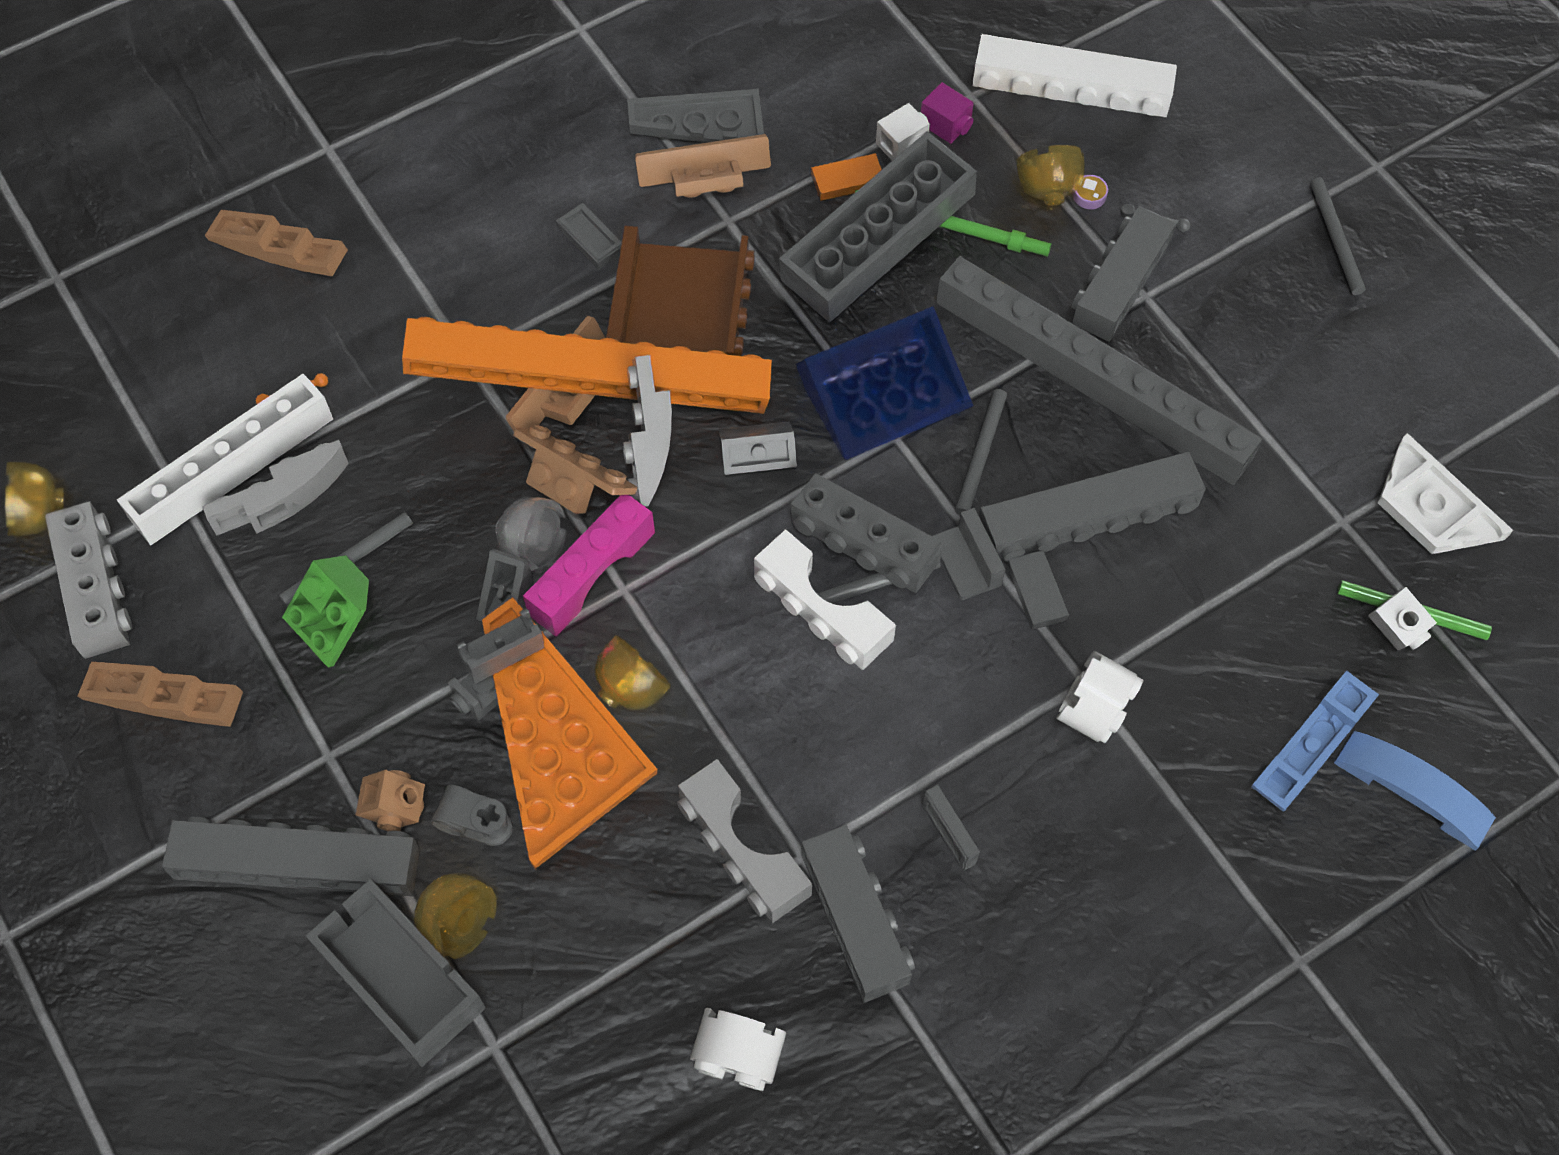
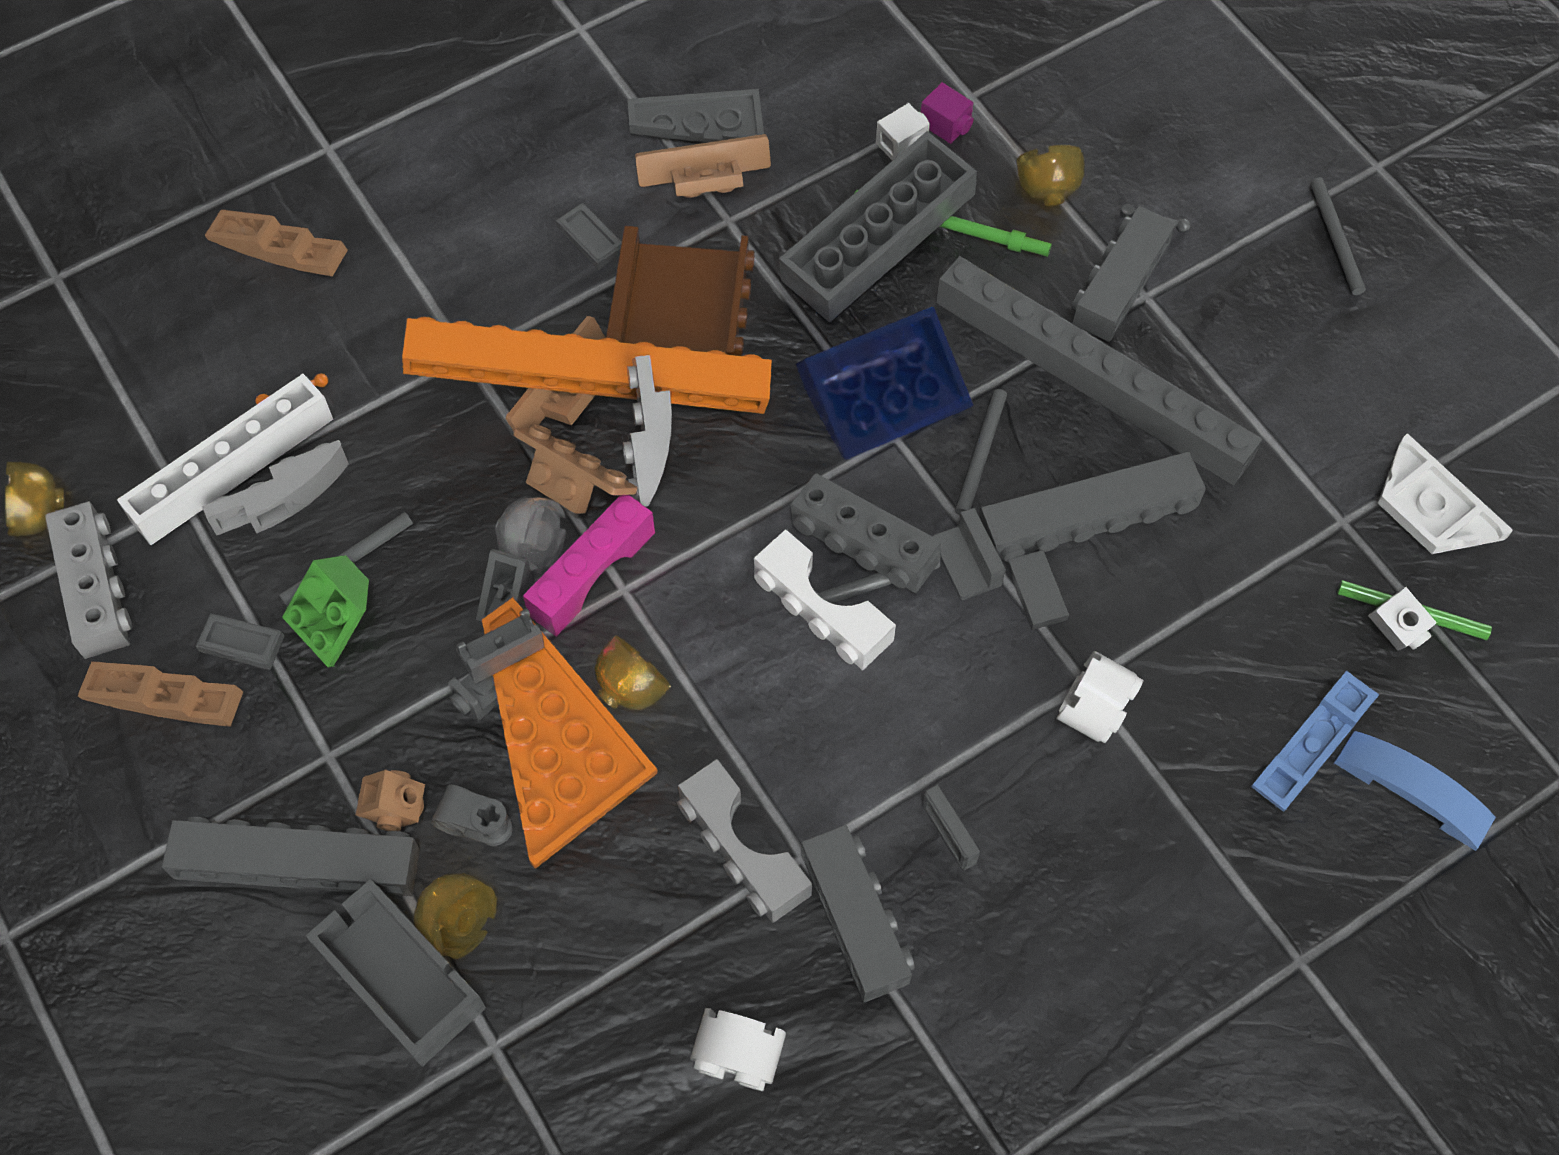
panel [719,422,797,475] -> none
orange tile [811,153,882,201] -> none
white brick [972,34,1177,117] -> none
tile [1073,175,1108,209] -> none
none -> dark grey tile [196,613,285,670]

